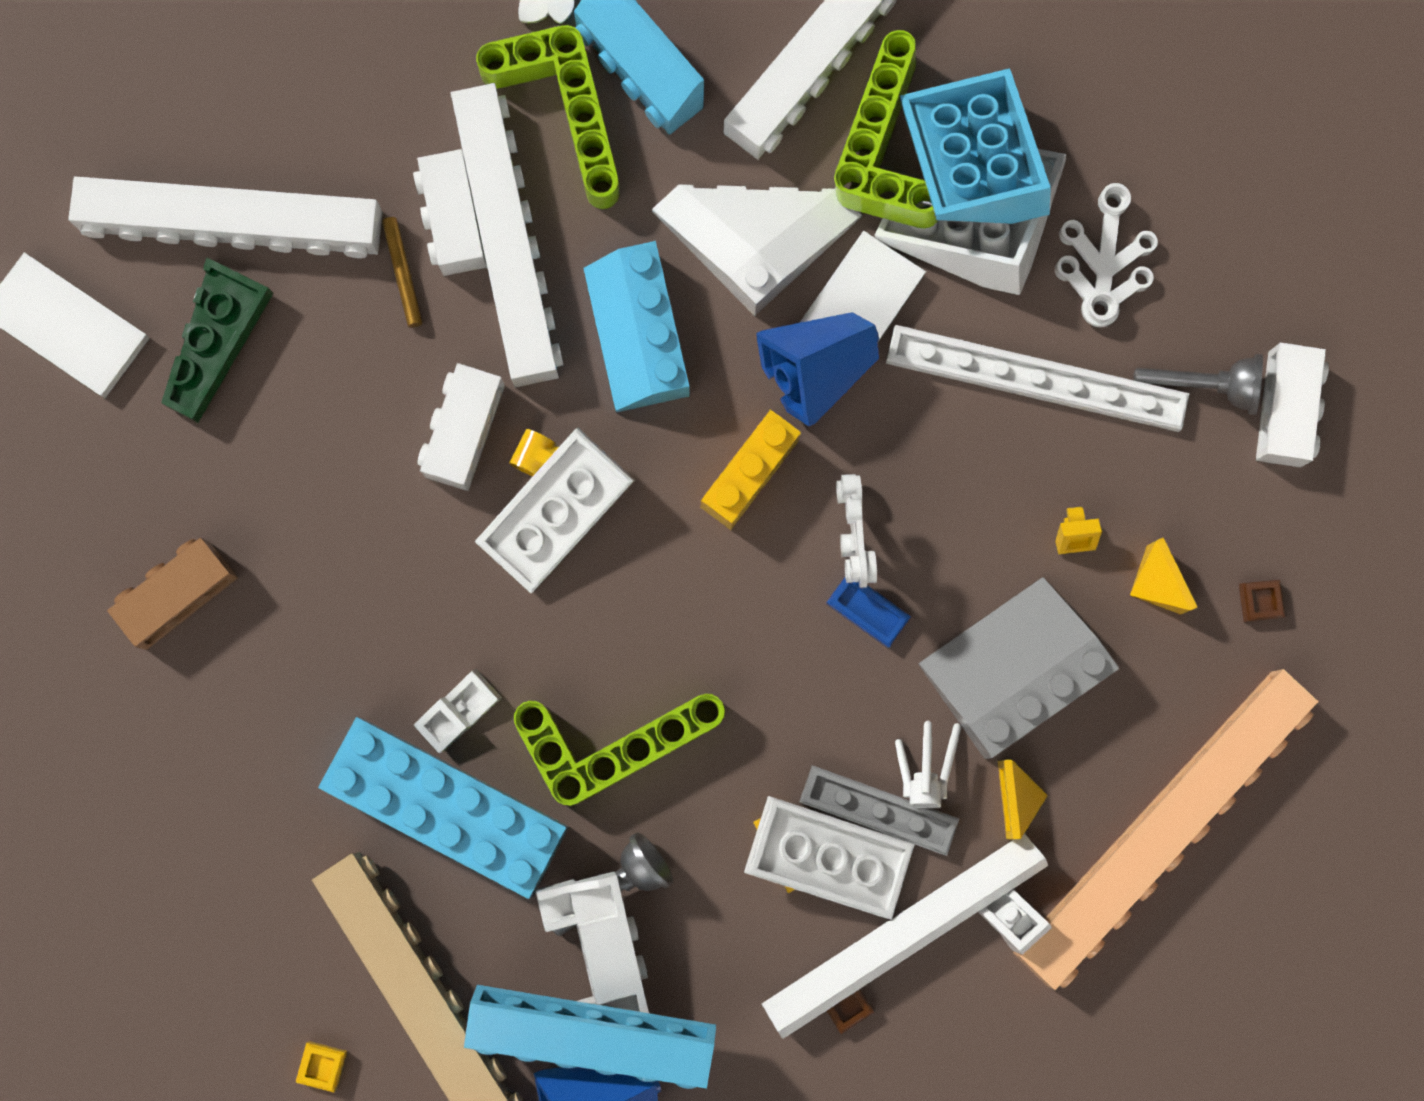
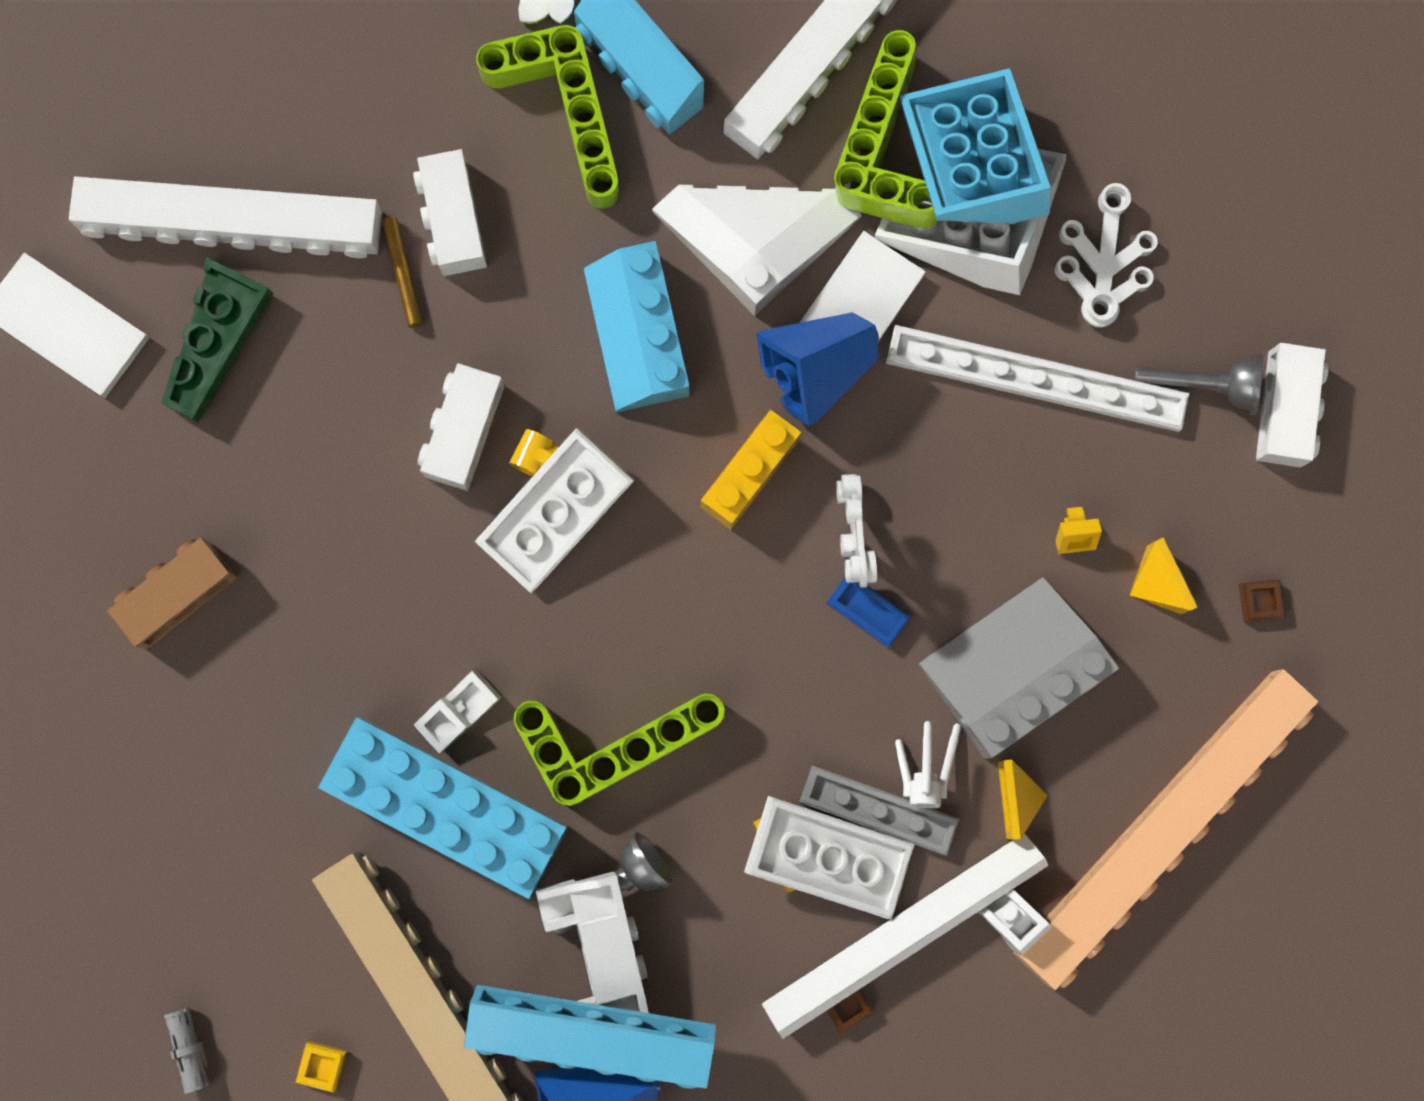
white brick [450,83,563,387] -> none
none -> light grey pin [164,1007,210,1094]

